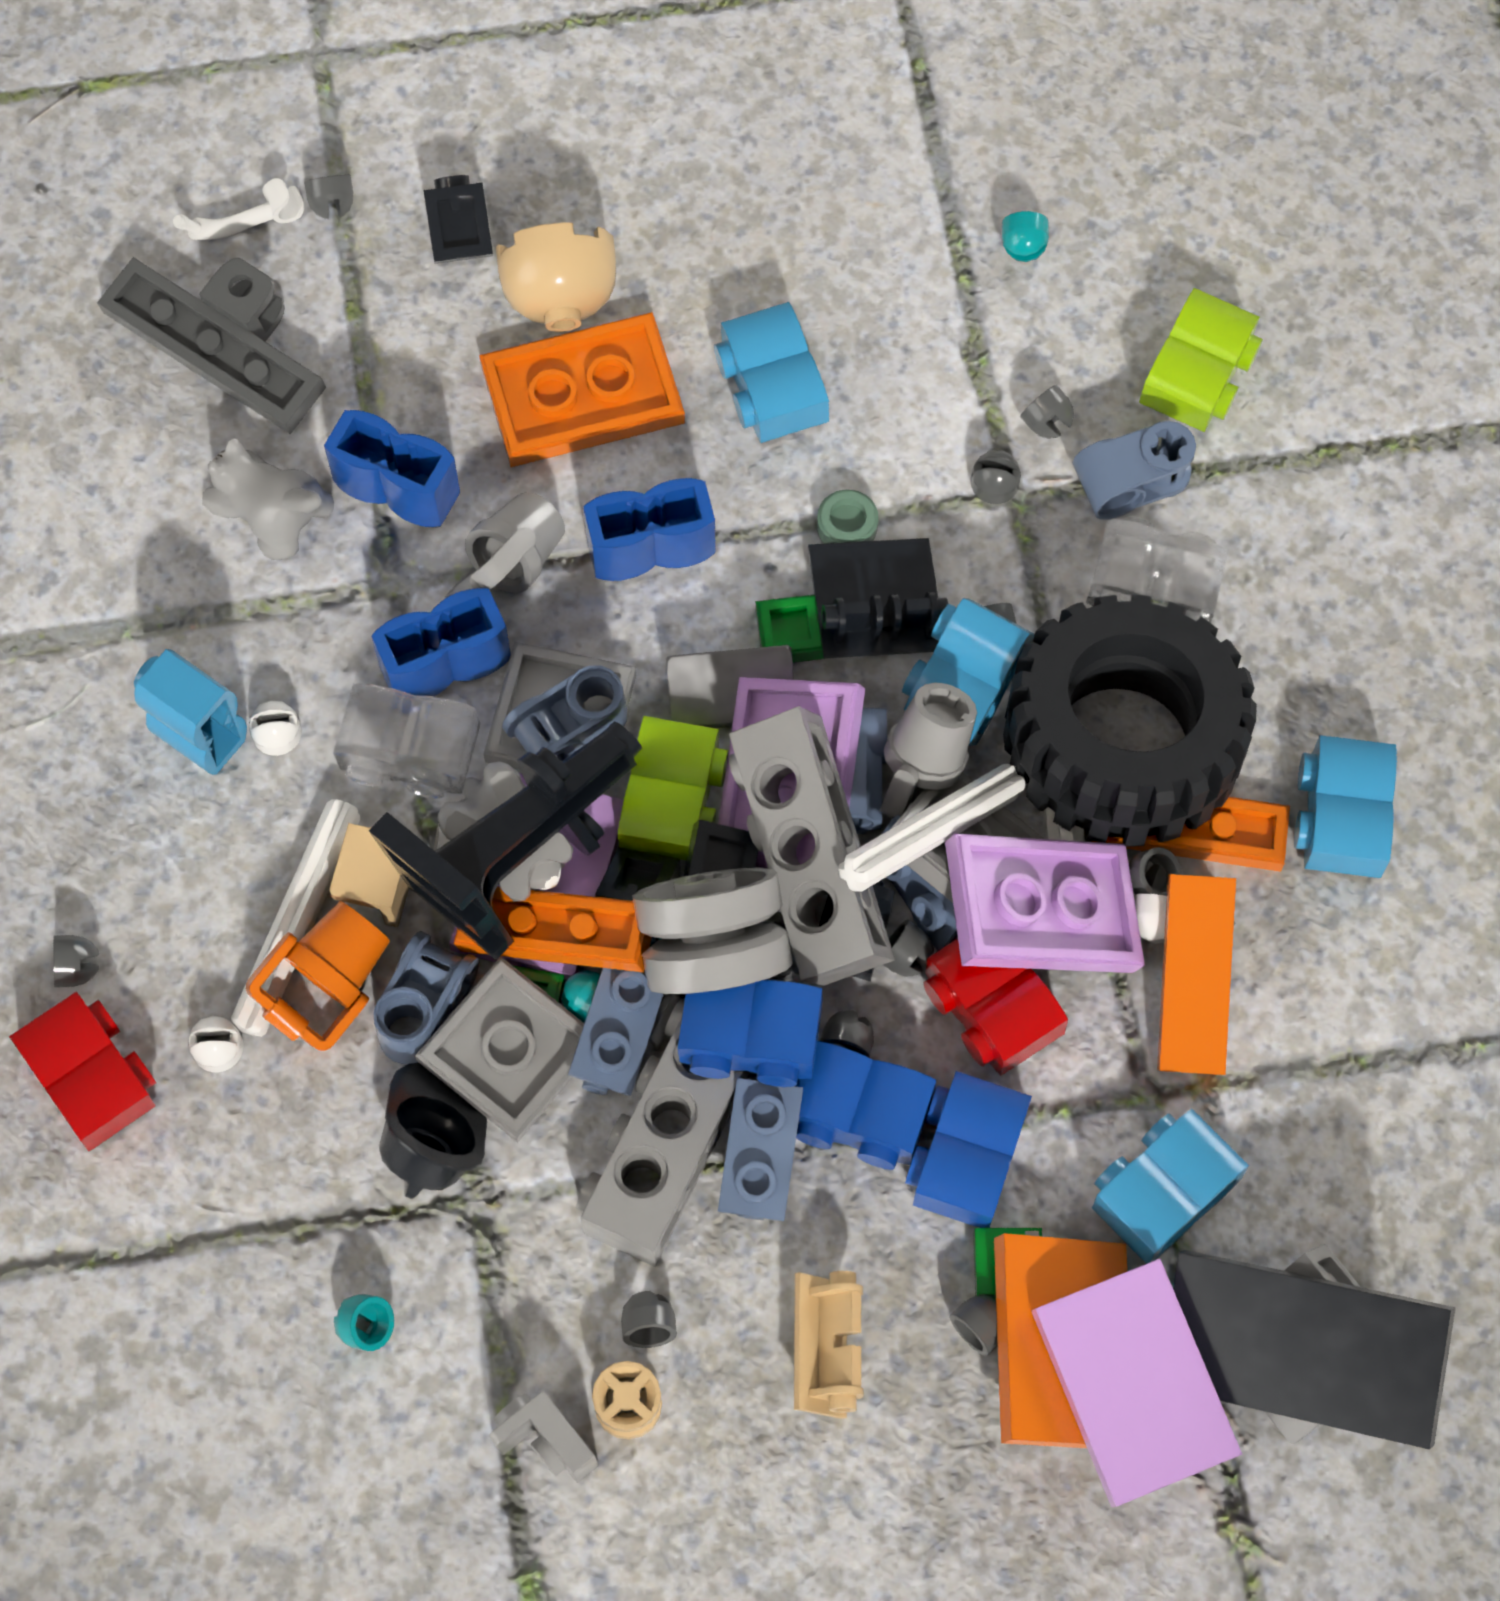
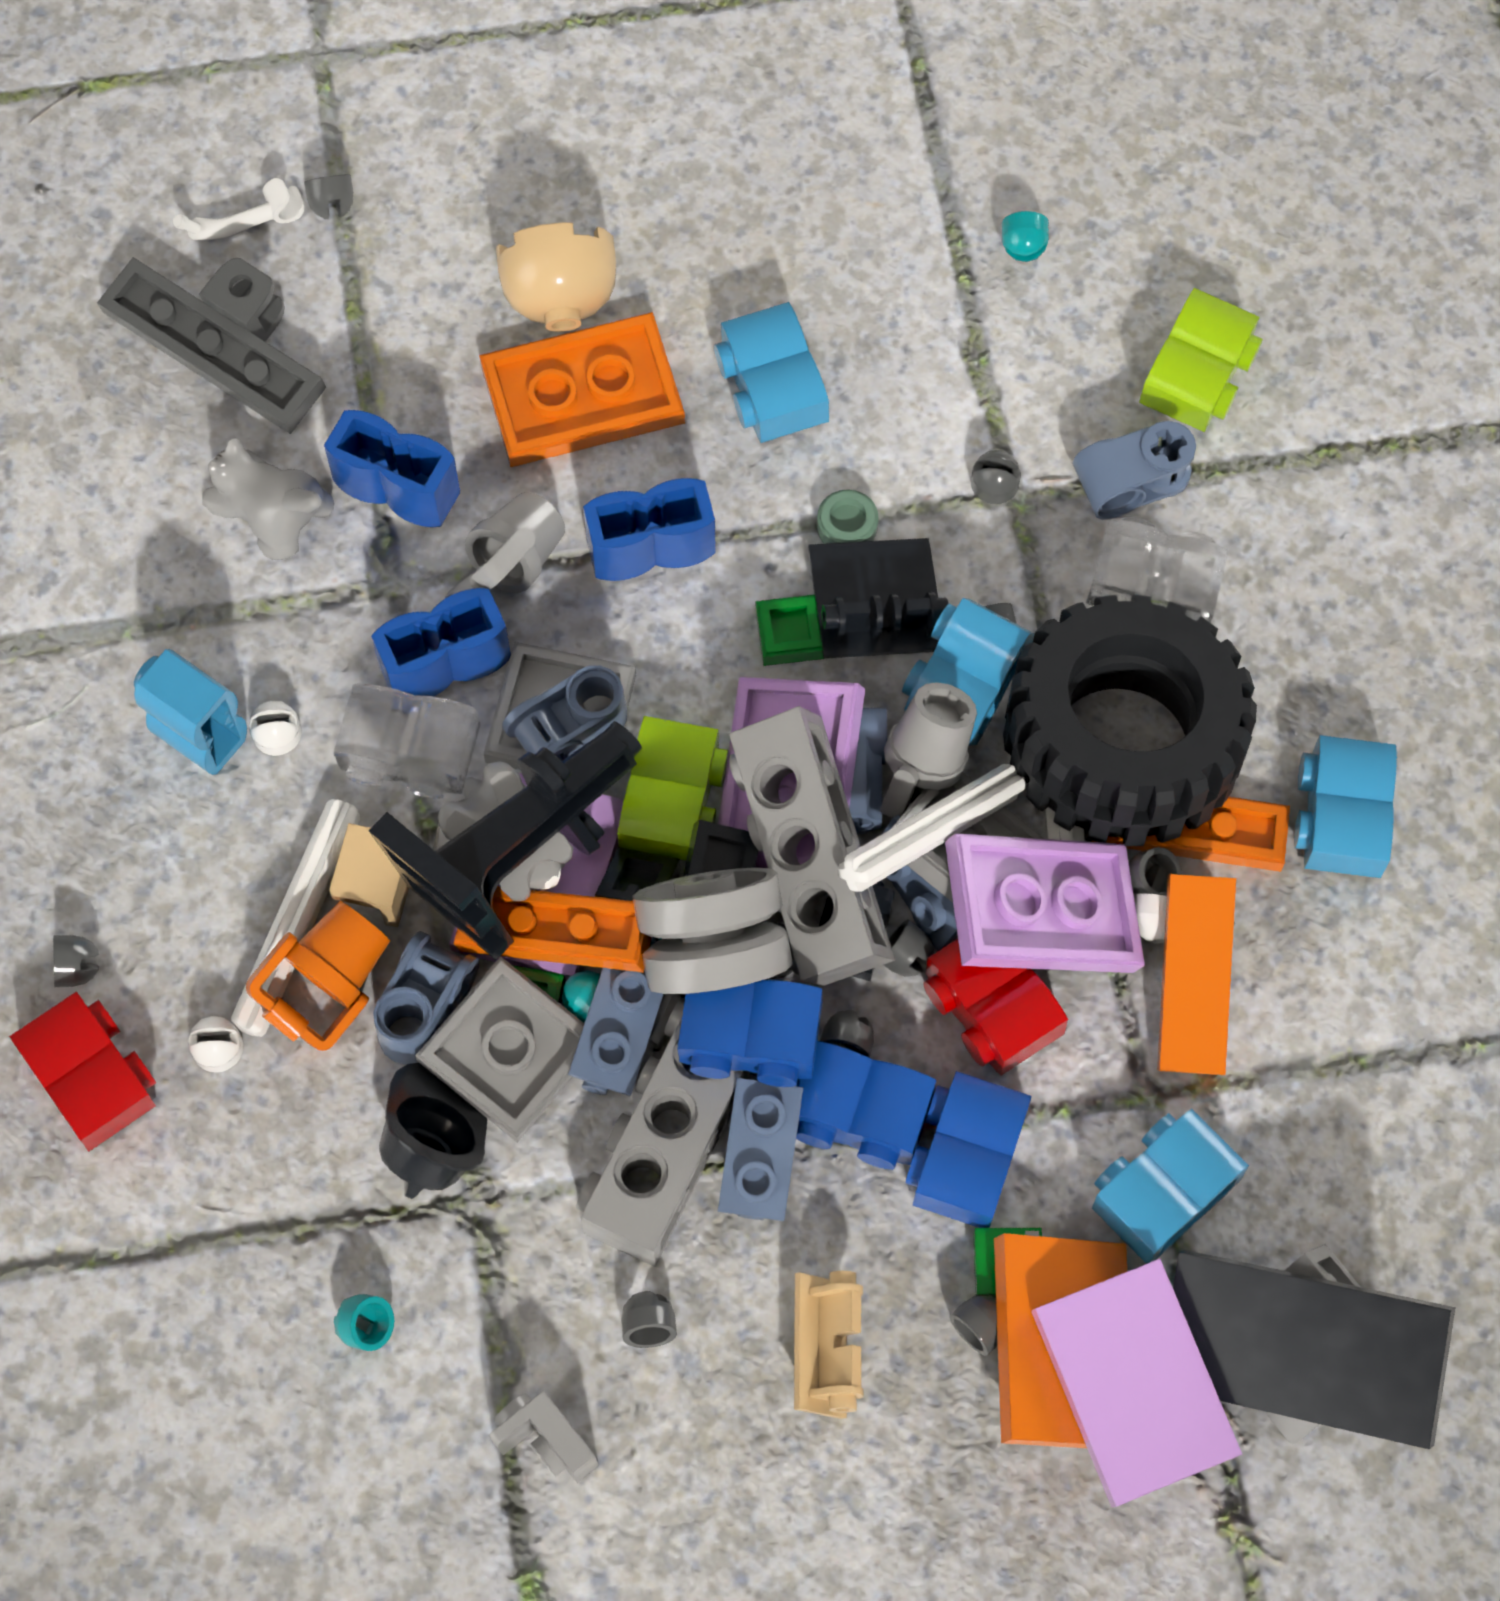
black bracket [423,175,493,264] -> none
tan wheel [592,1361,662,1440] -> none
flat silver slope [666,645,794,728] -> none
dark grey hinge [1020,385,1074,439] -> none

